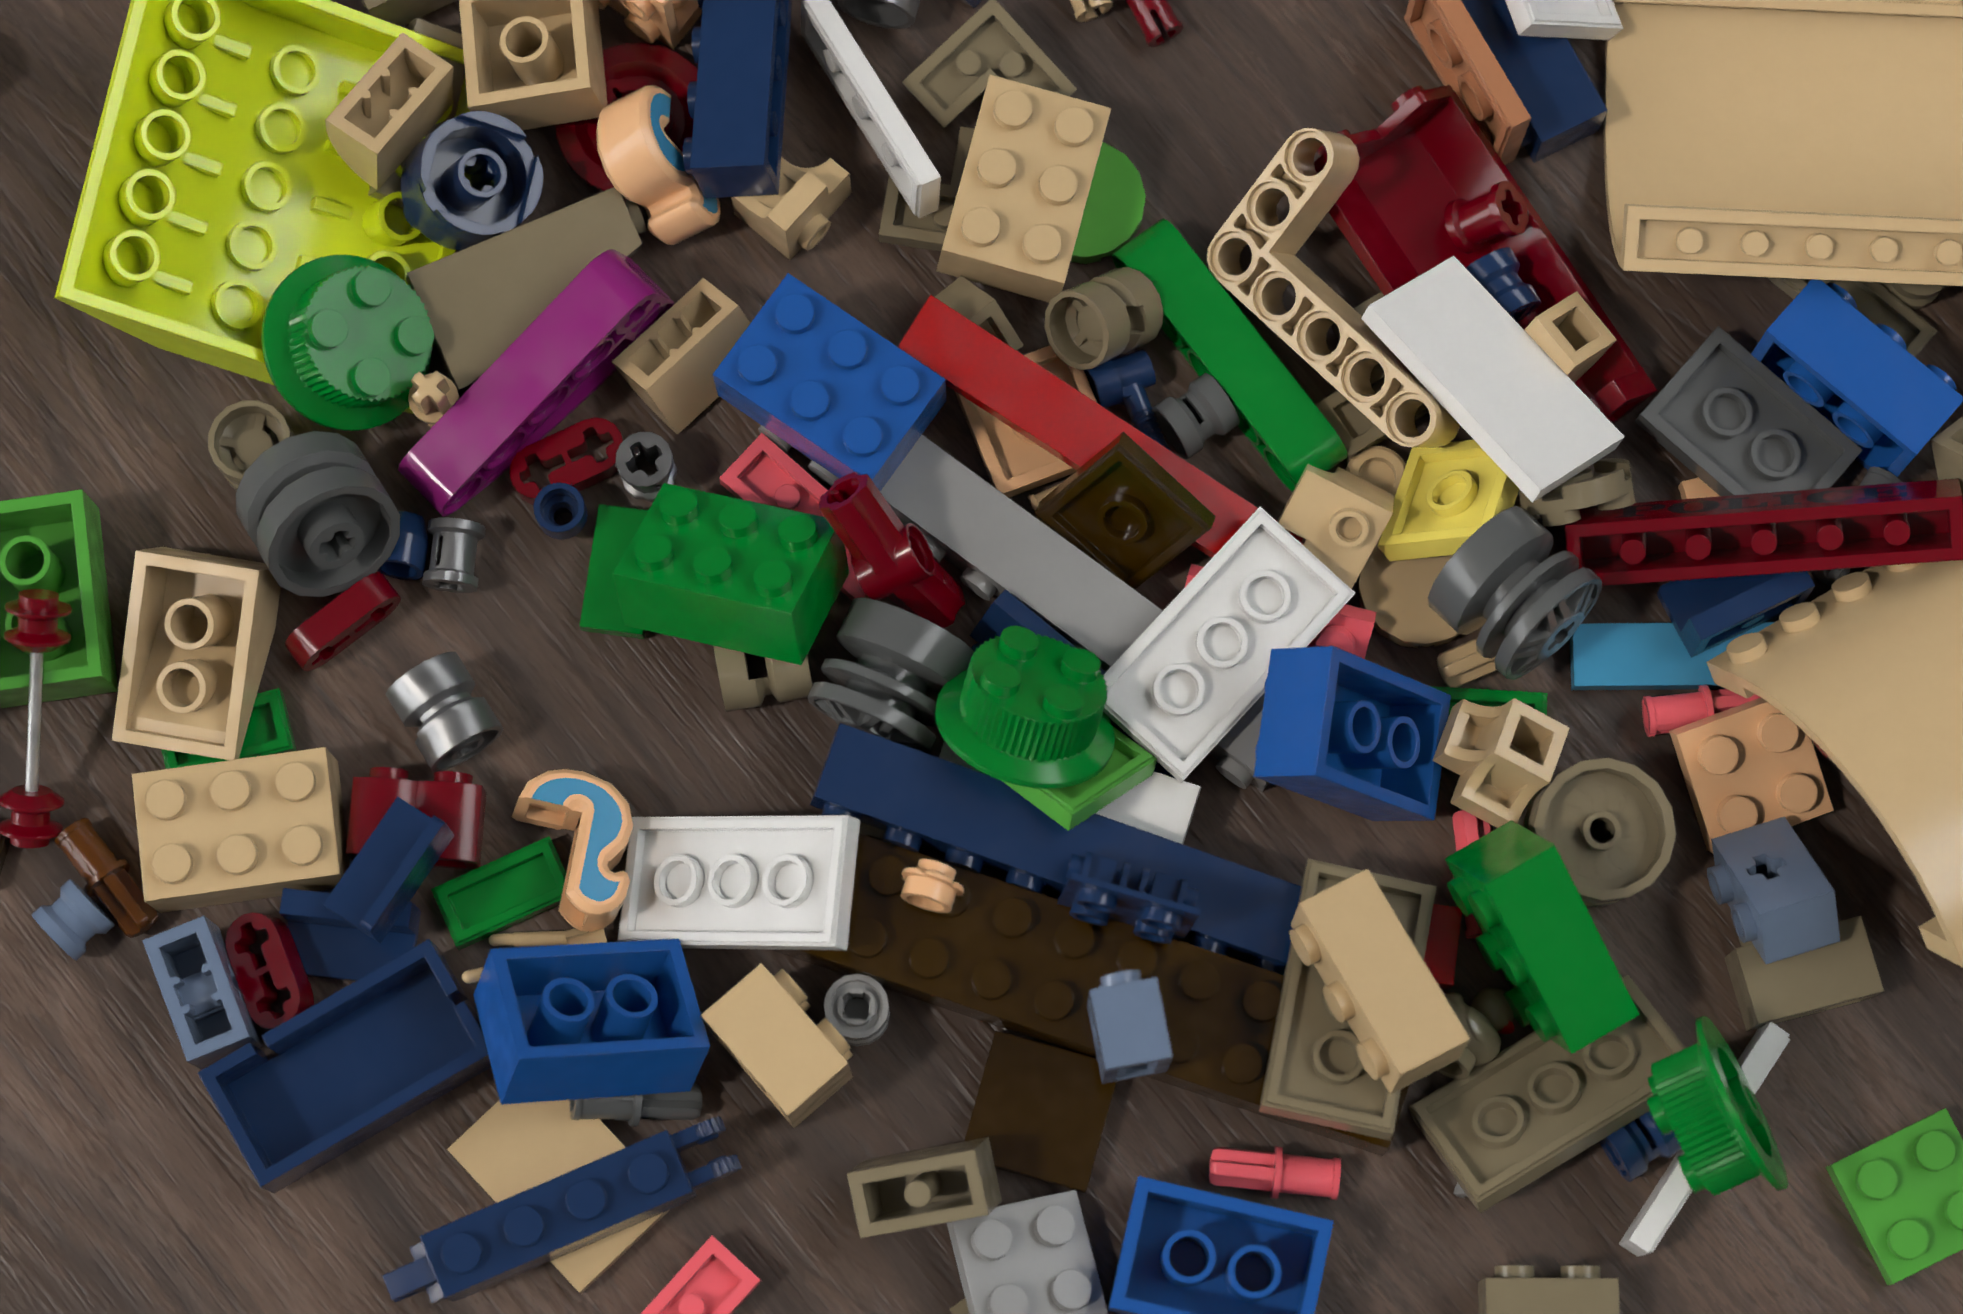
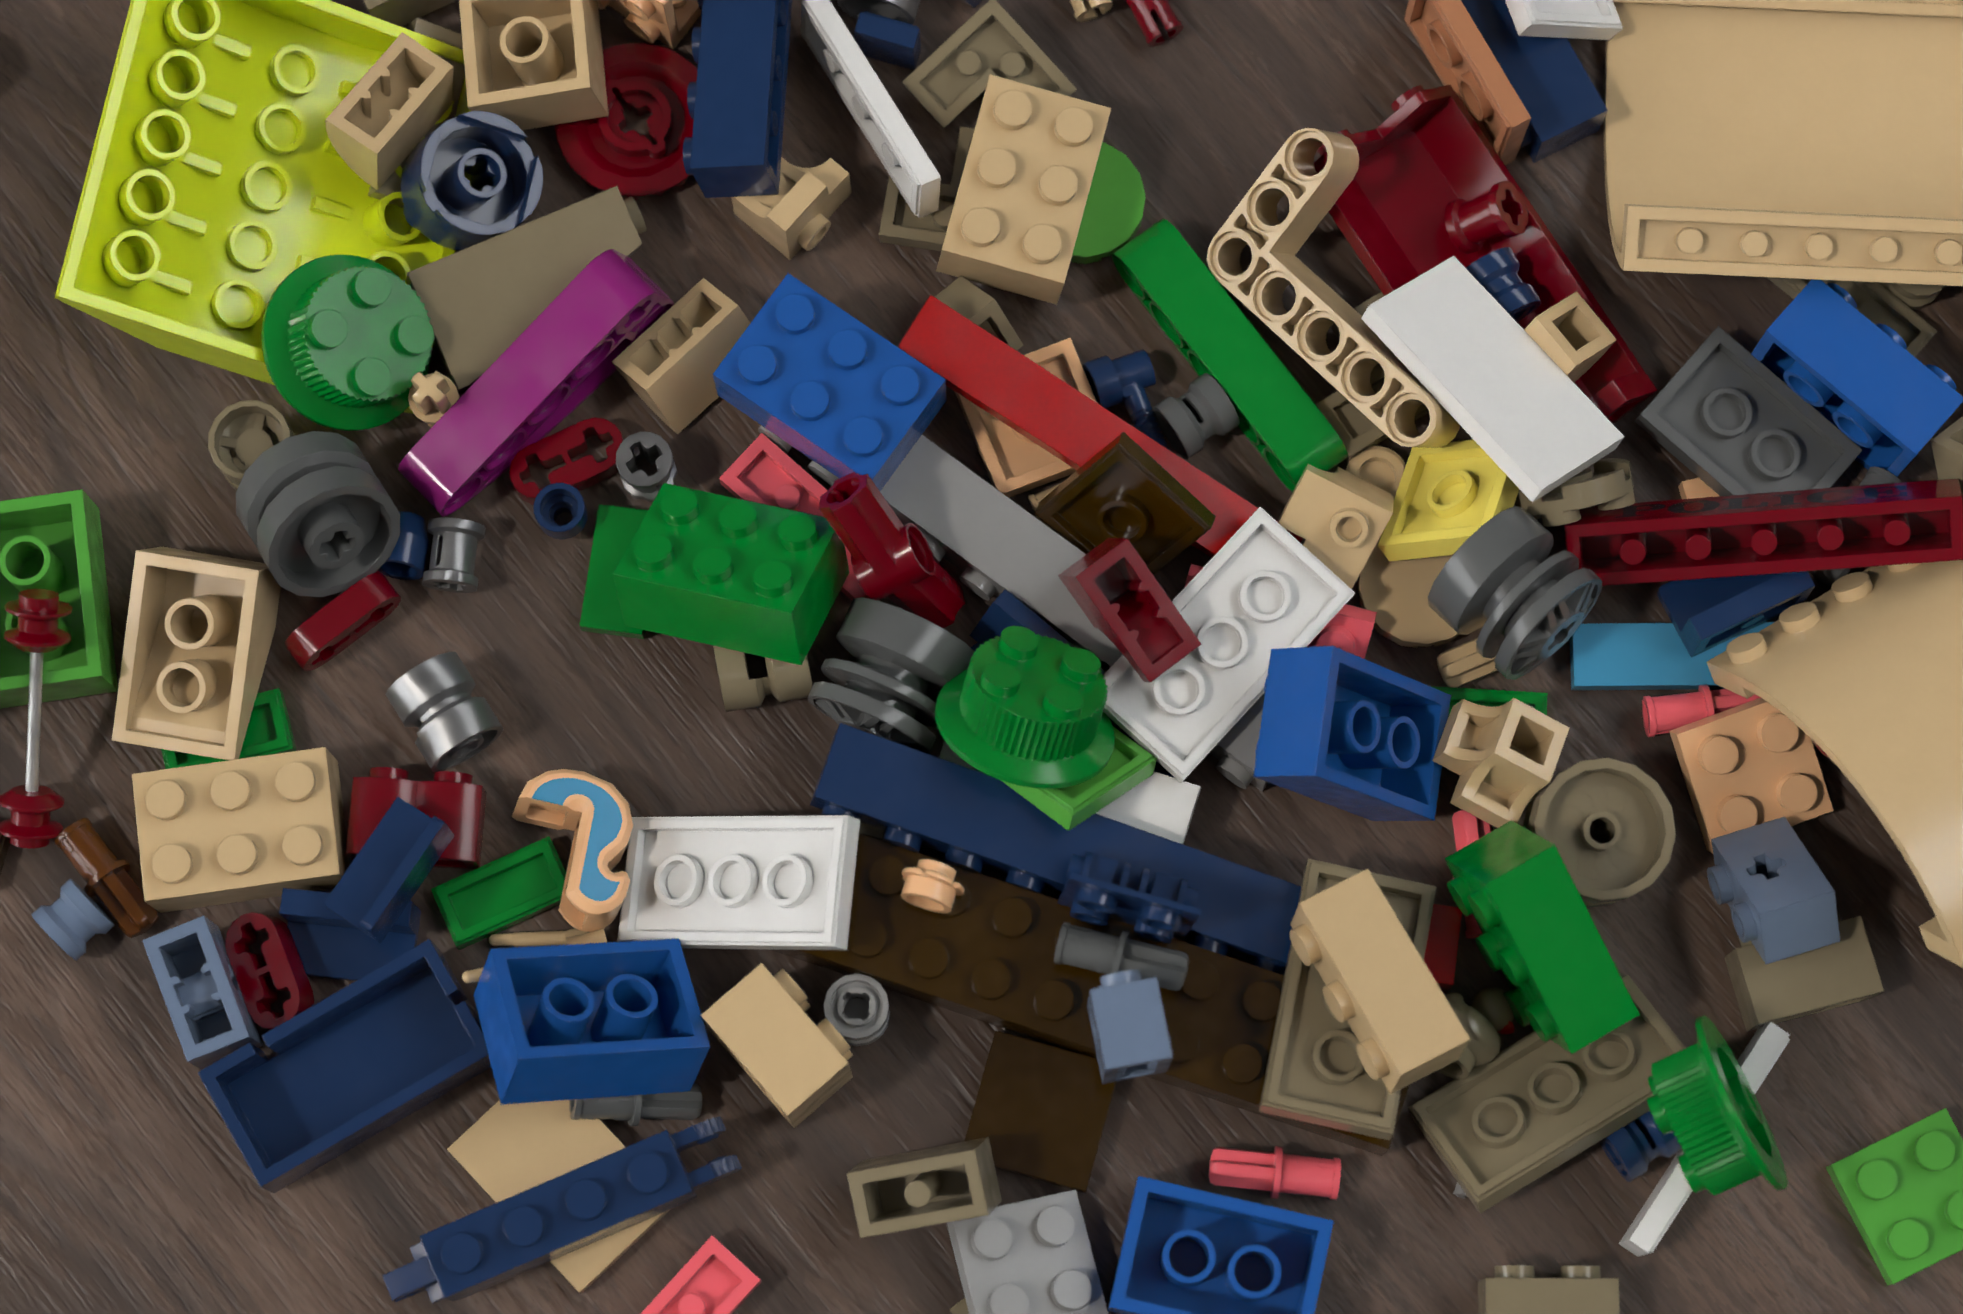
light nougat animal [596,85,721,245] -> none
dark tan wheel [1044,267,1163,370] -> none
none -> dark blue tile [854,11,921,70]
none -> dark grey axle [1054,921,1189,991]
none -> dark red arch [1058,538,1201,683]

